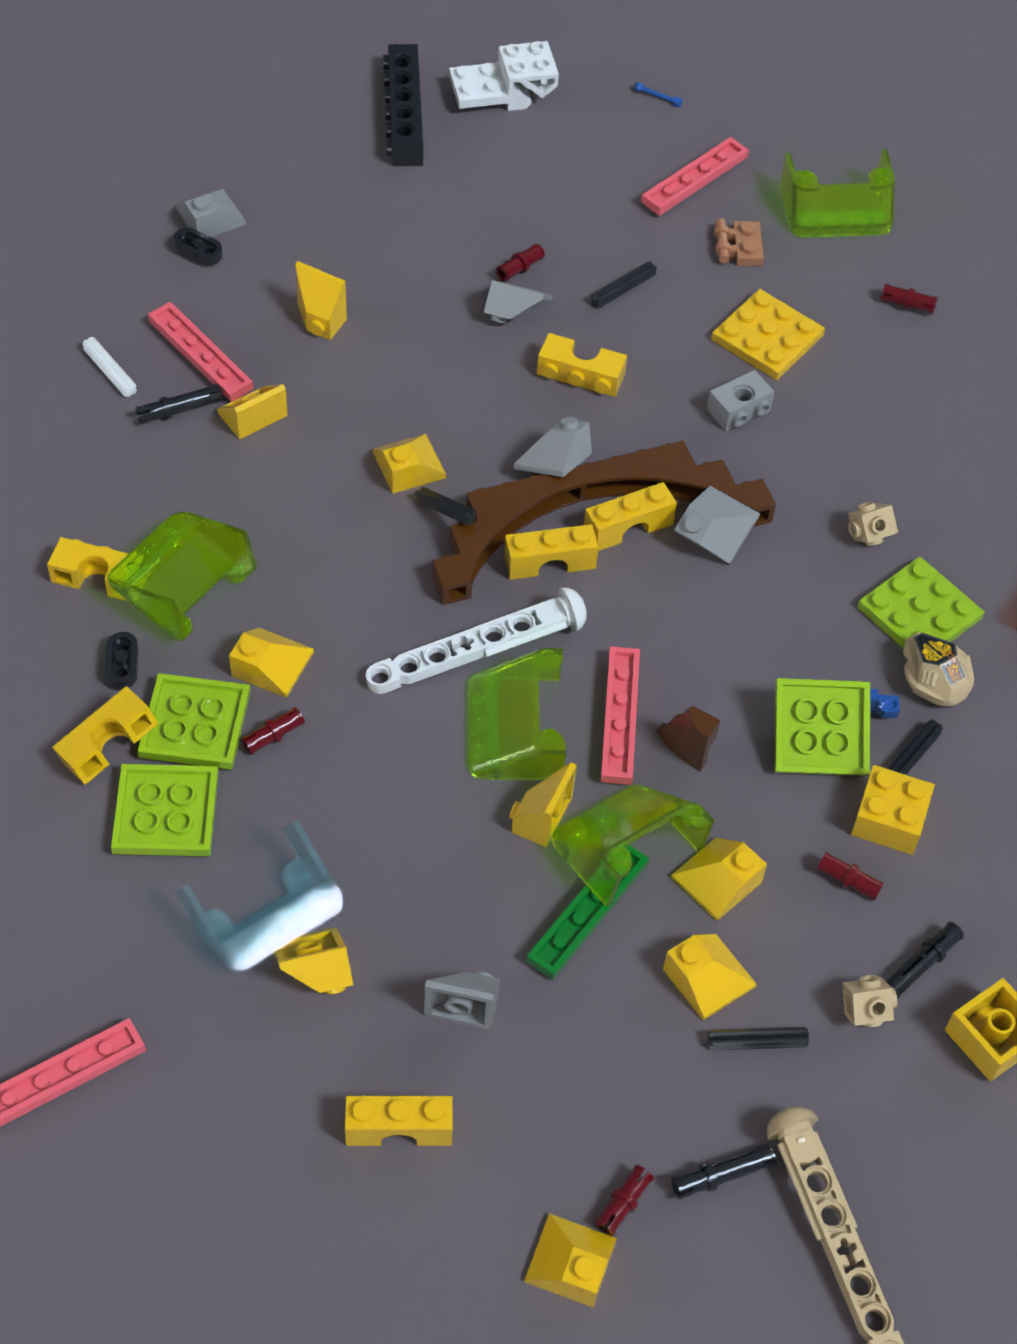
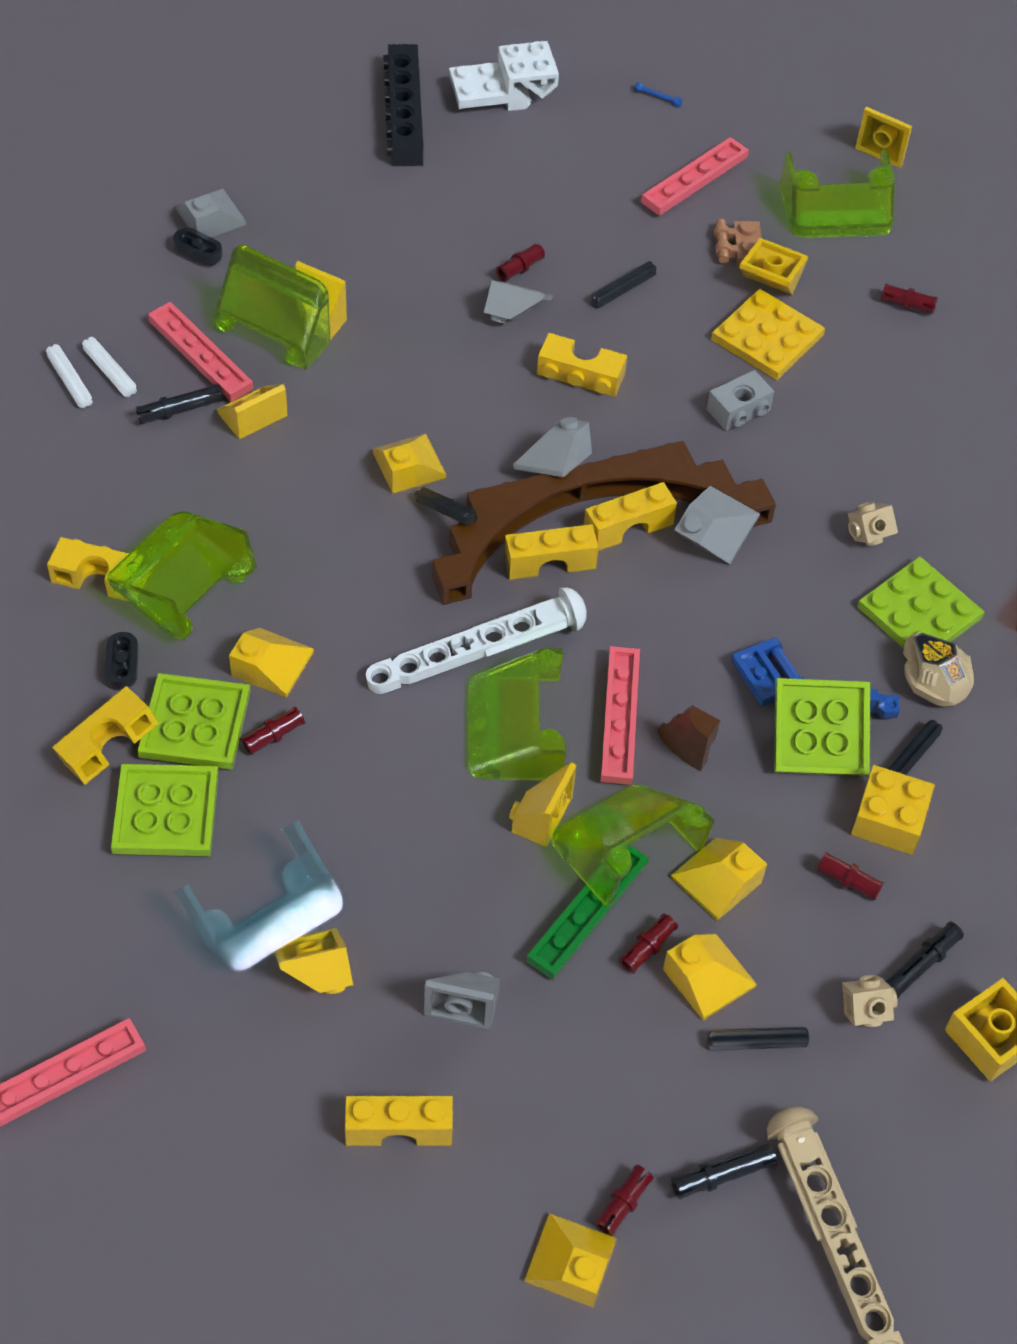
none -> white axle [46,344,93,409]
none -> clear neon green windscreen [214,244,330,370]
none -> dark red pin [618,913,678,974]
none -> blue plate [731,638,805,707]
none -> yellow slope [739,238,809,295]
none -> yellow slope [855,107,912,168]

